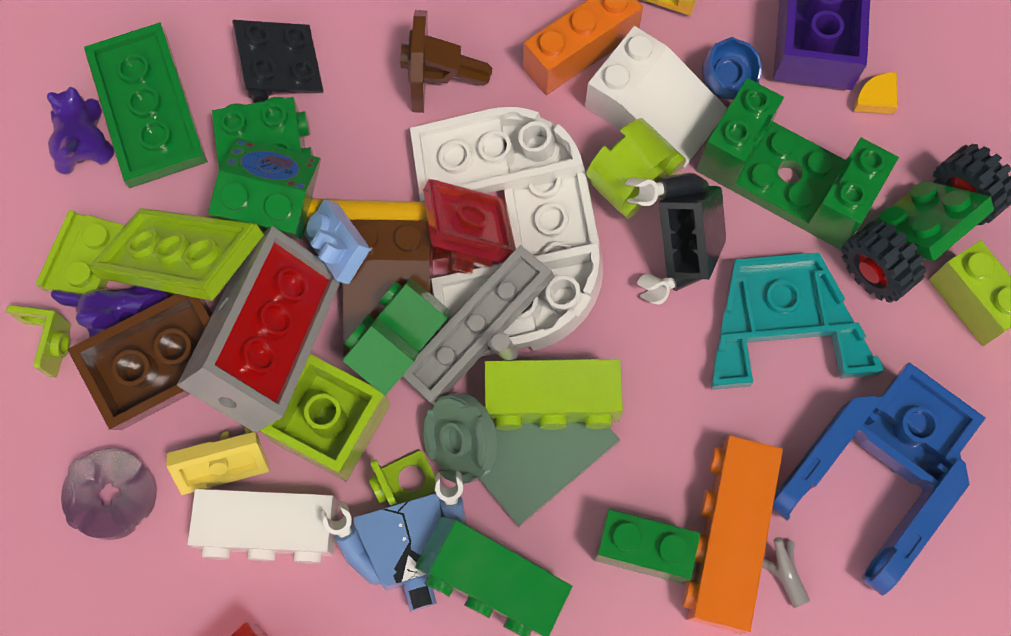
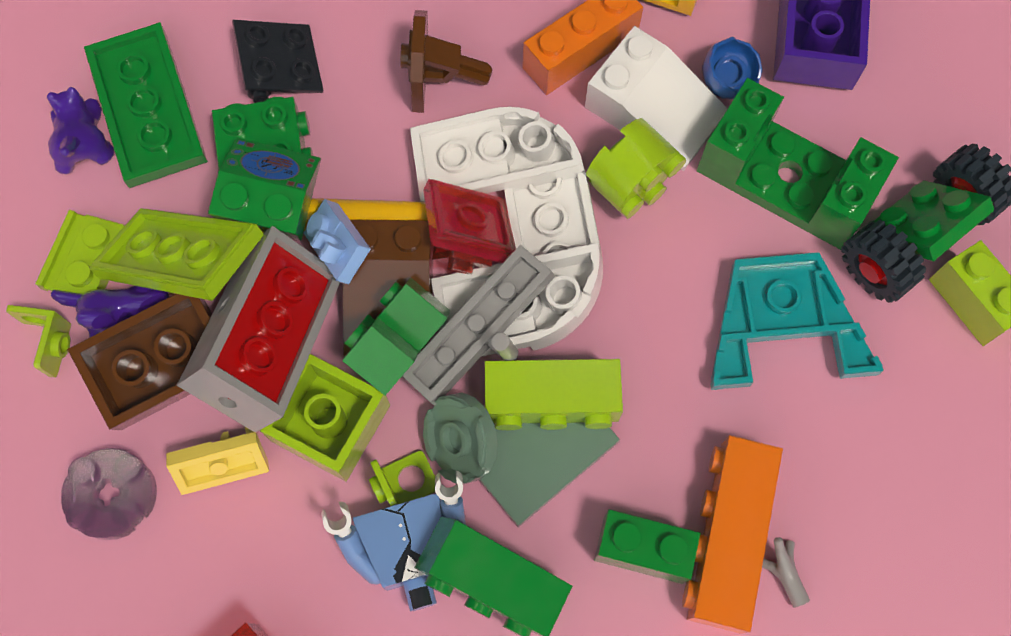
white brick [187,489,339,564] -> none
black torso [626,173,726,305] -> none
blue plate [772,362,986,596] -> none
yellow tile [854,72,898,114] -> none

